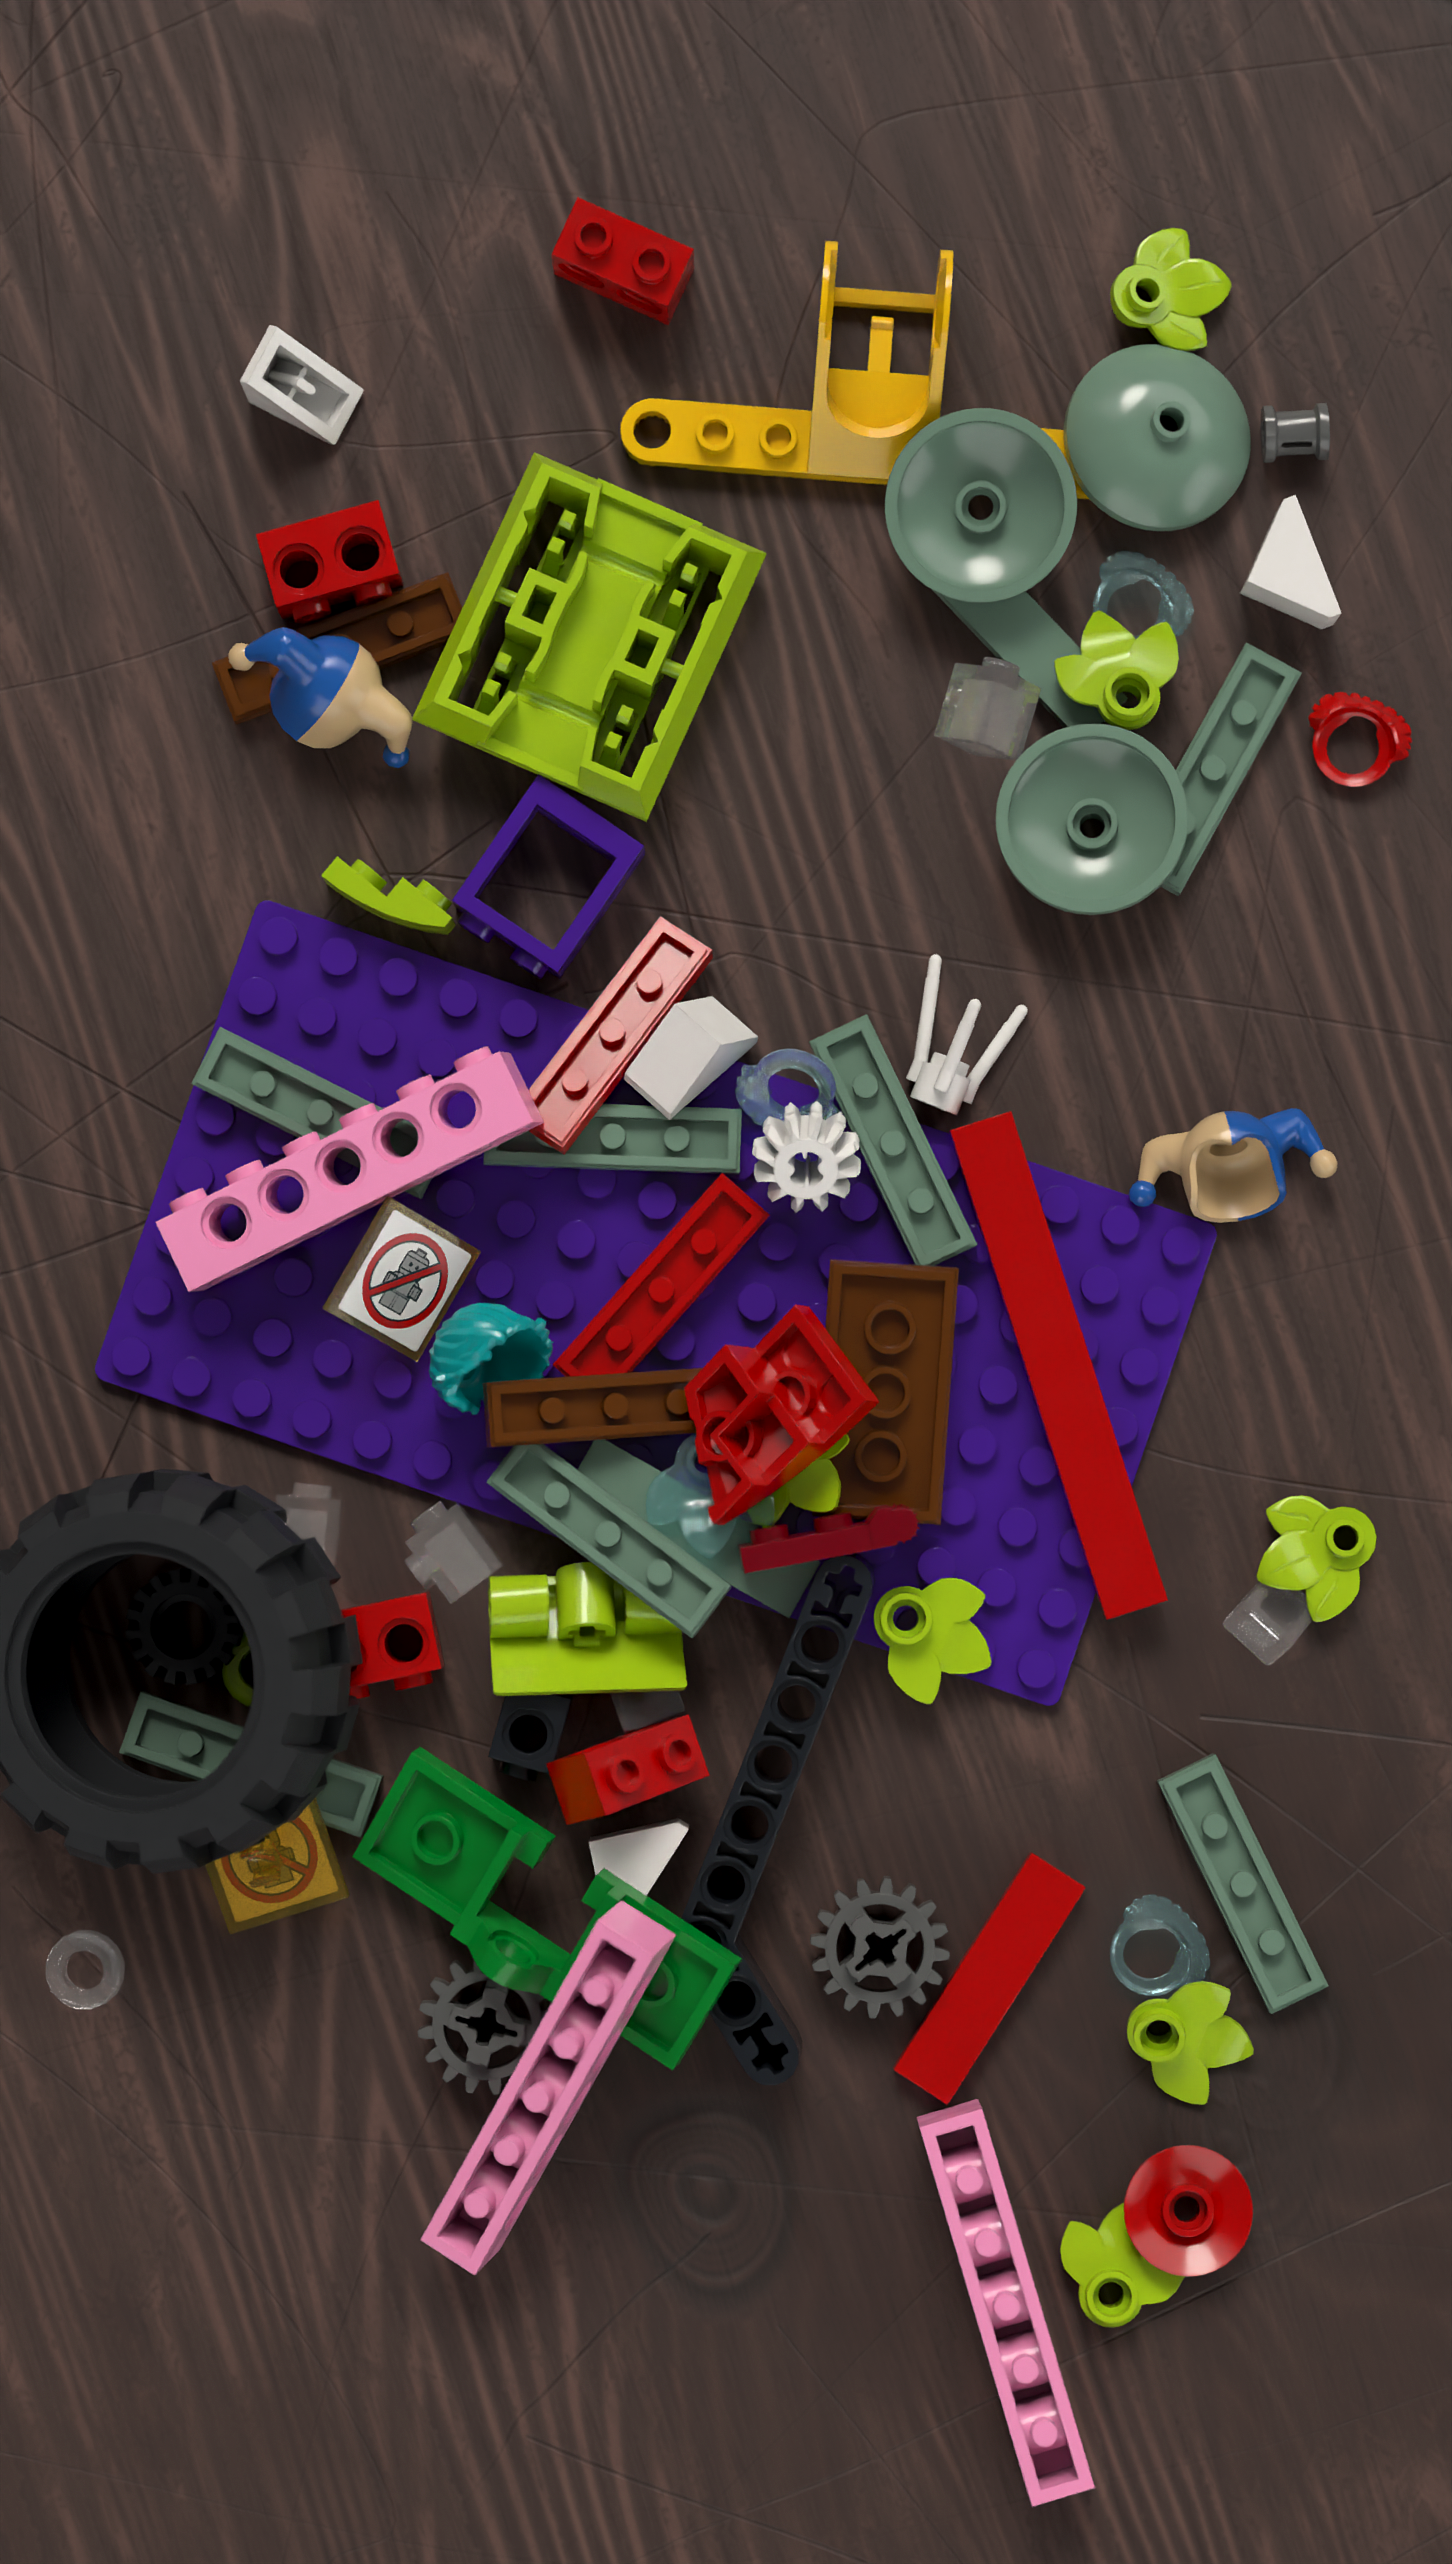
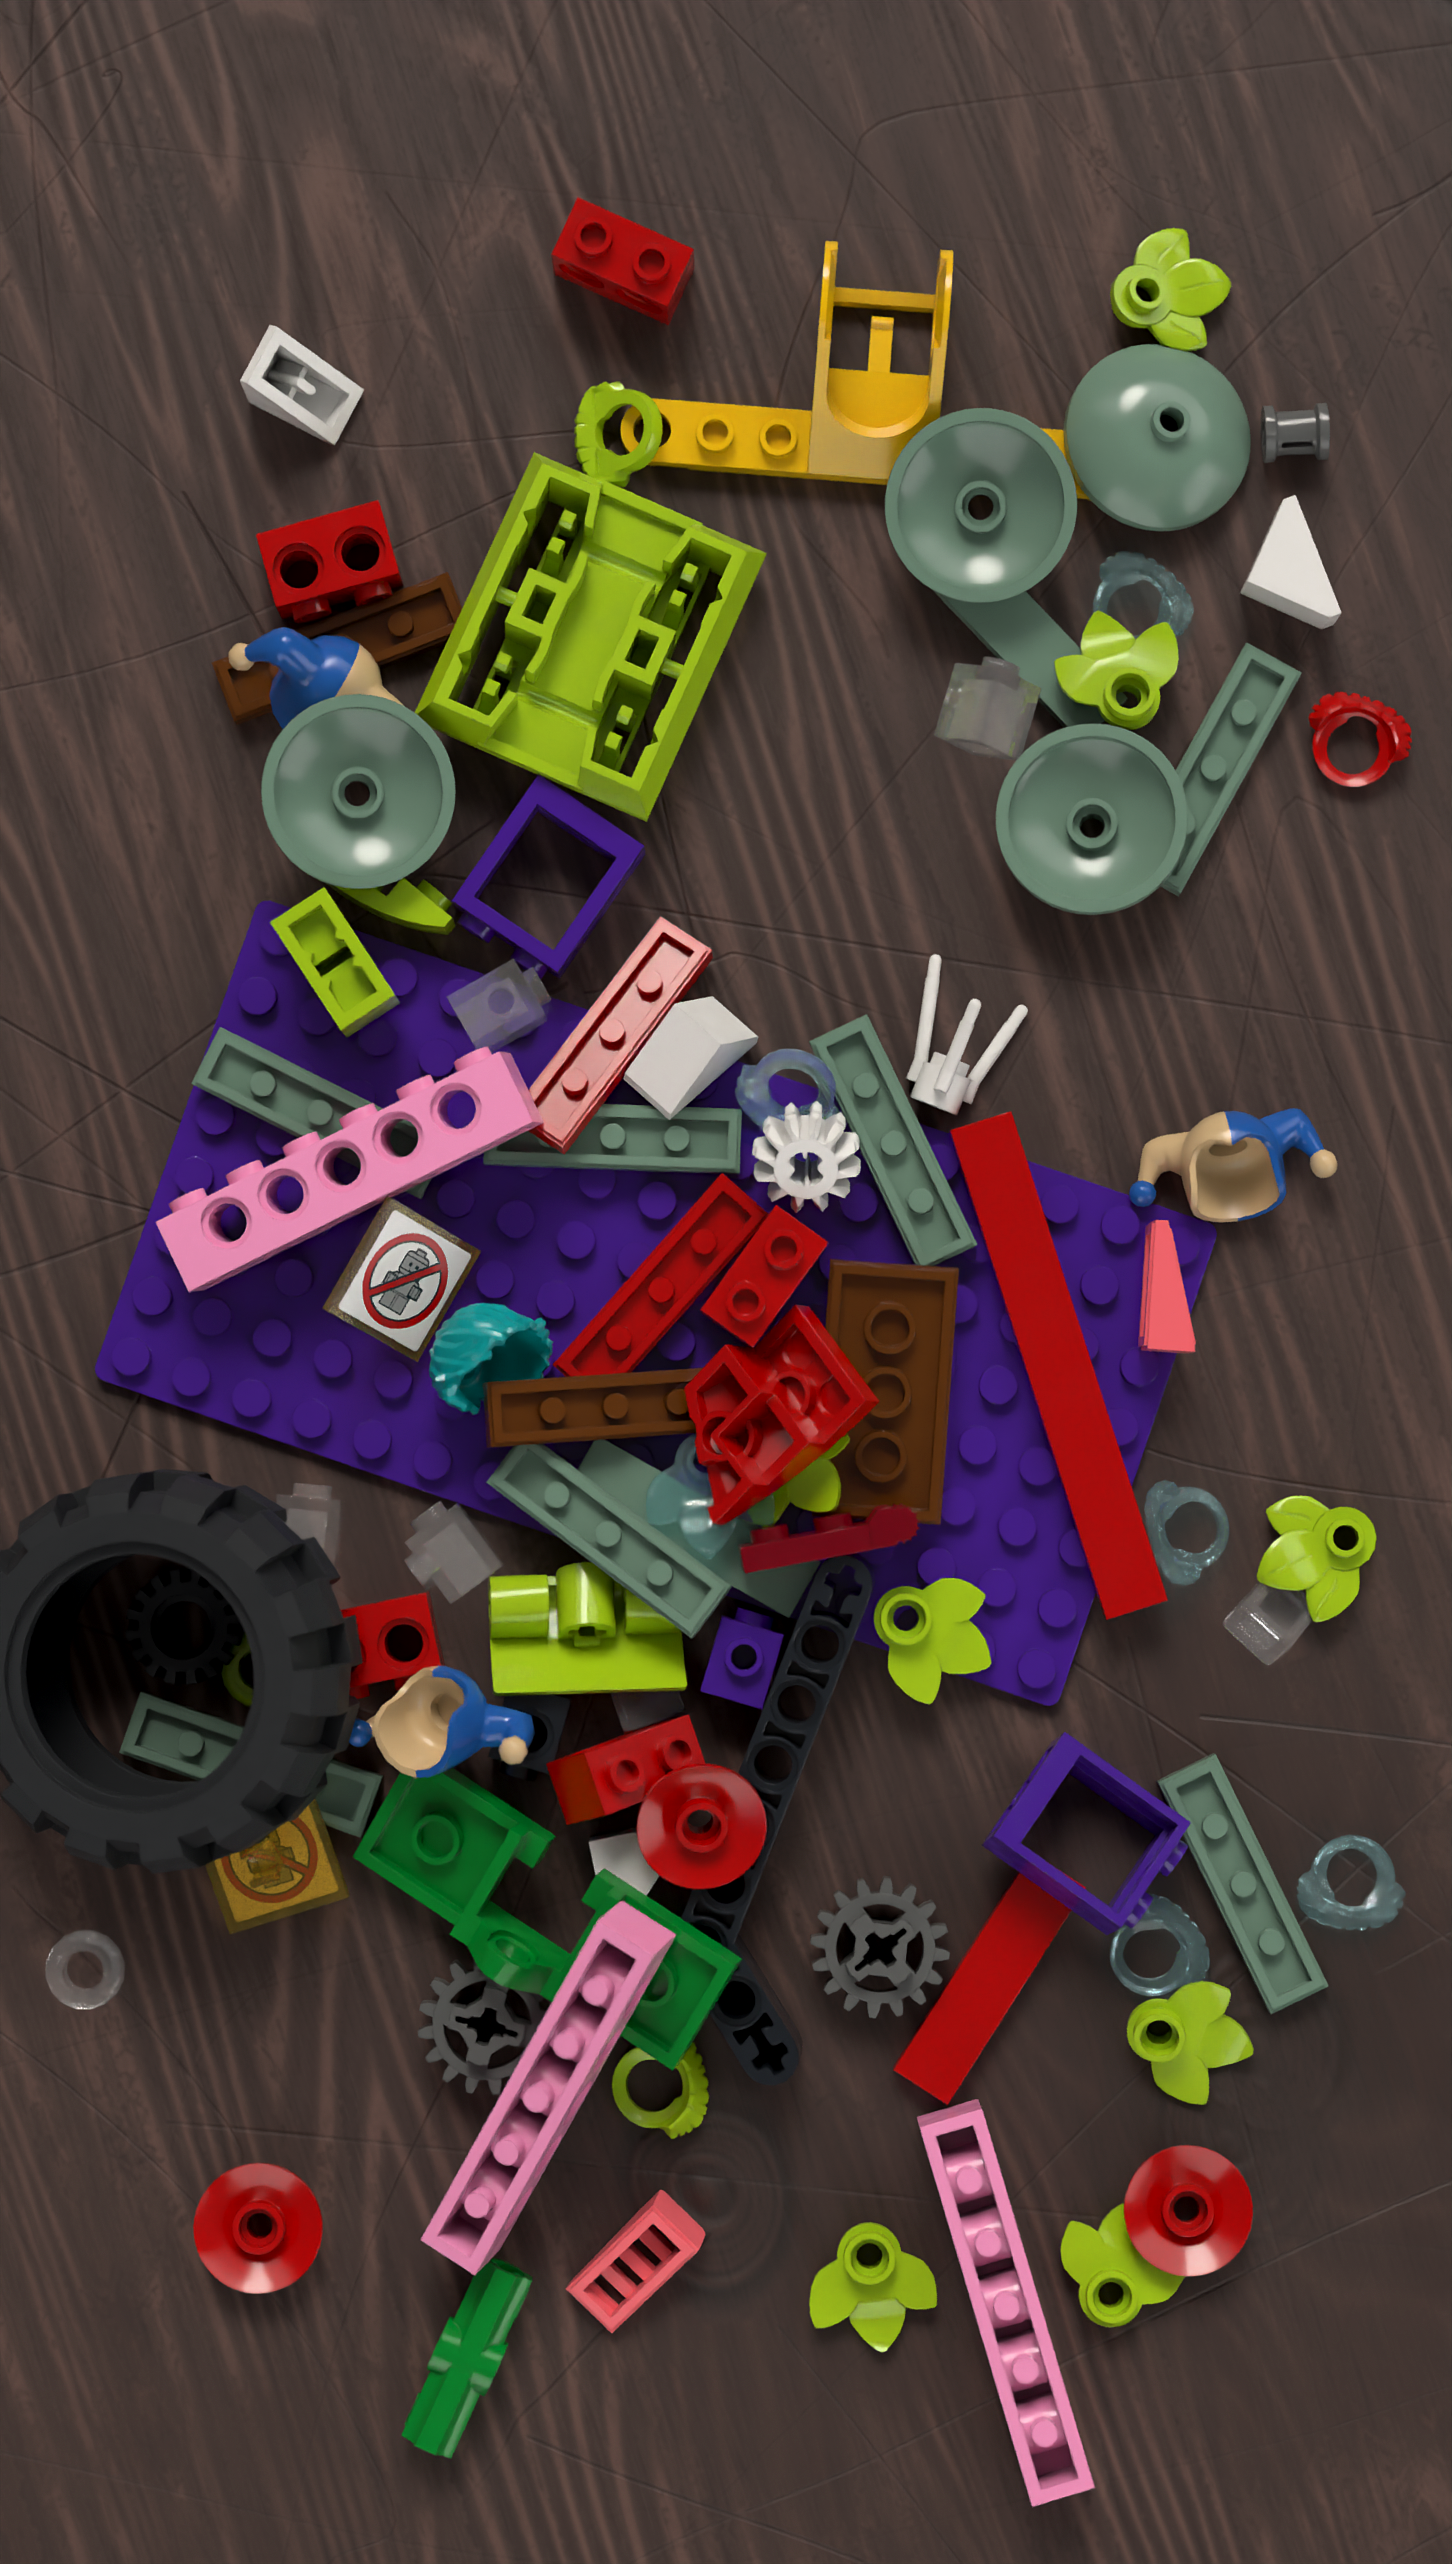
none -> red dish [193,2162,323,2294]
none -> sand green dish [261,694,455,889]
none -> lime brick [270,887,400,1038]
none -> piece [349,1666,535,1778]
none -> green piece [401,2257,533,2459]
none -> clear brick [447,959,551,1053]
none -> coral slope [566,2190,706,2333]
none -> lime piece [574,381,663,487]
none -> lime piece [612,2042,709,2139]
none -> red dish [636,1764,767,1889]
none -> red brick [700,1205,829,1349]
none -> dark purple brick [700,1607,784,1709]
none -> lime plate [809,2222,937,2352]
none -> dark purple window [982,1732,1191,1935]
none -> coral slope [1138,1220,1196,1354]
none -> clear light blue piece [1144,1480,1229,1586]
none -> clear light blue piece [1297,1835,1406,1930]

